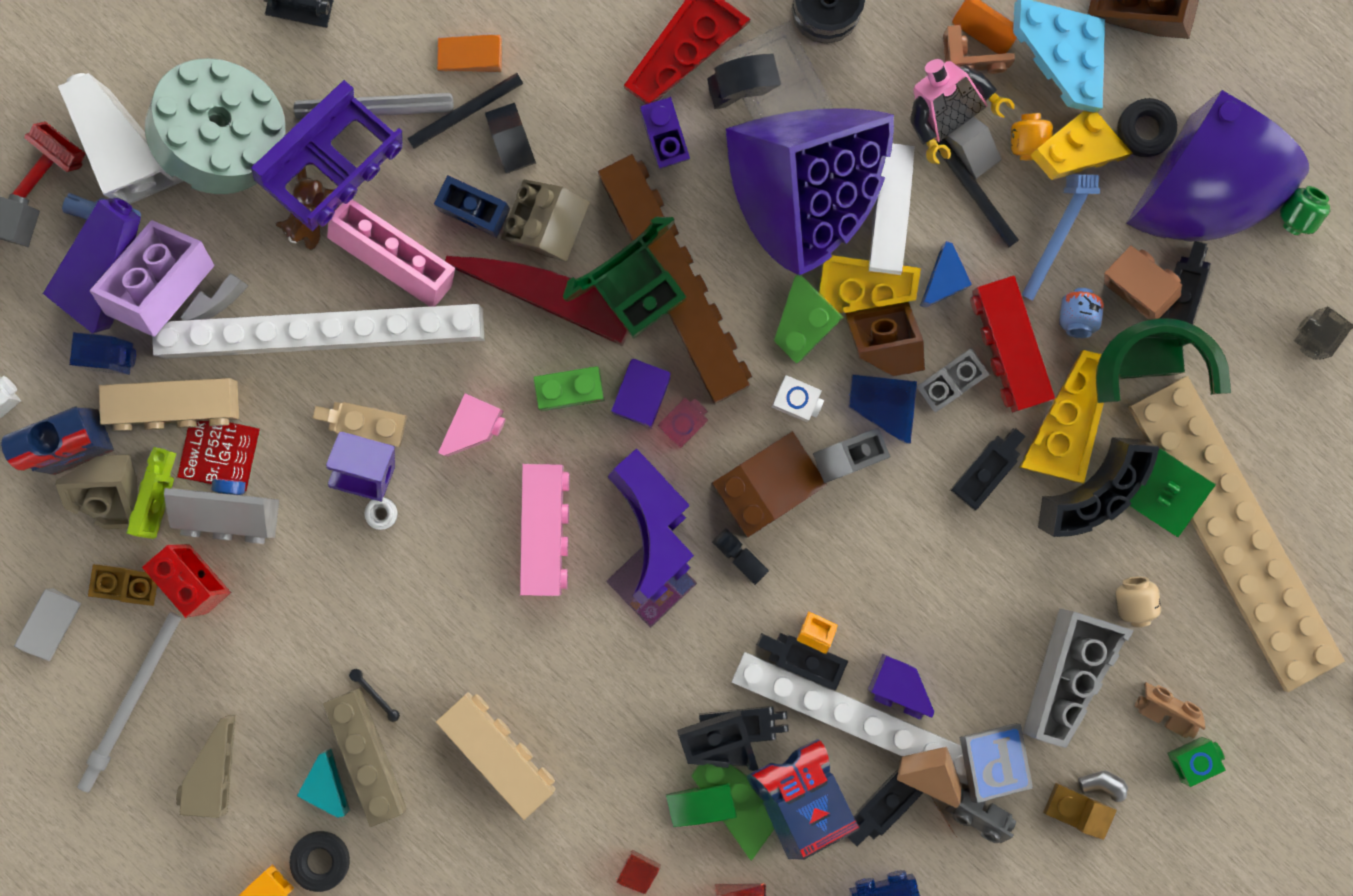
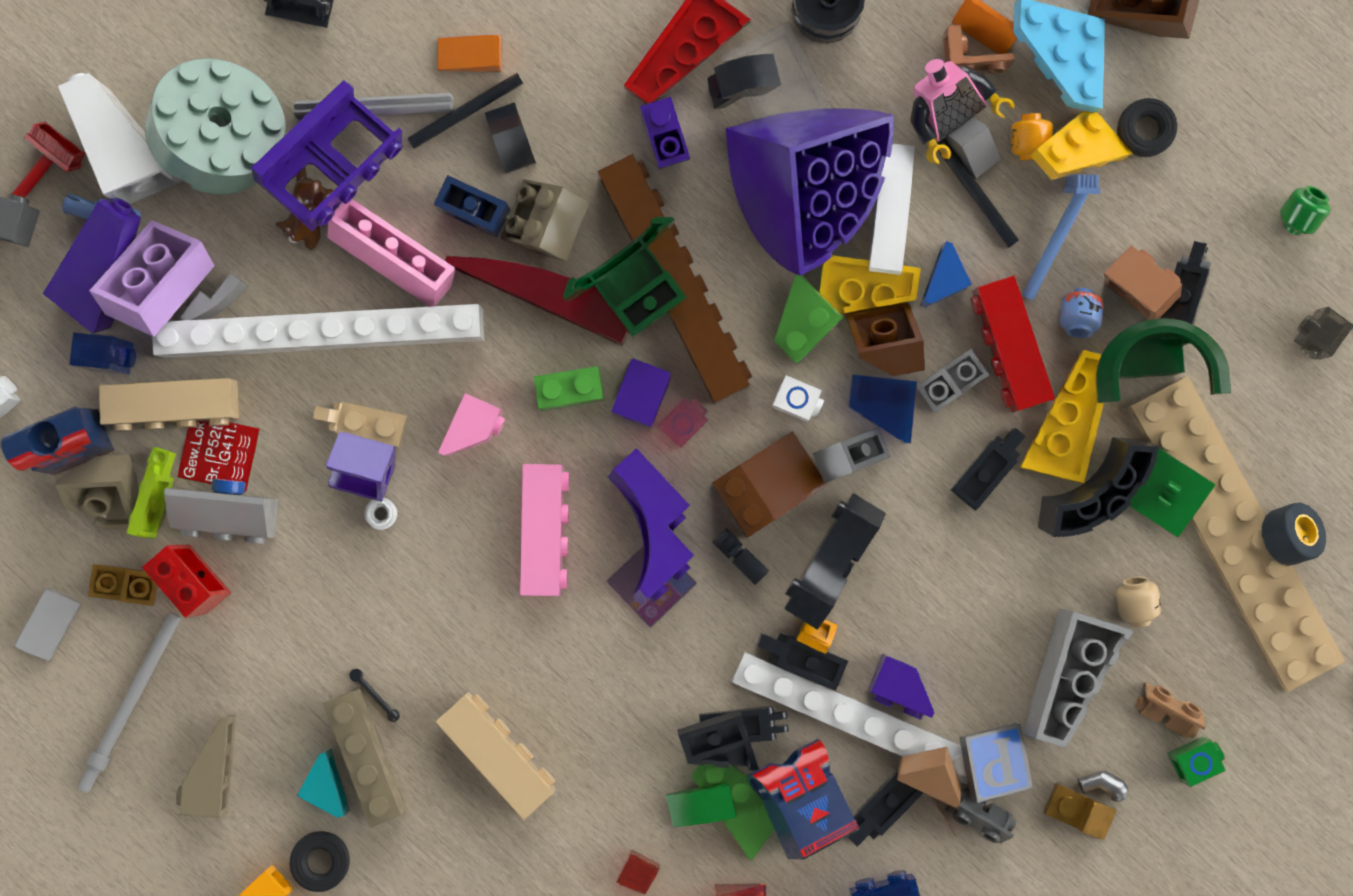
dark purple brick [1126,90,1310,242] -> none
none -> black brick [784,493,886,630]
none -> black wheel [1262,502,1326,566]

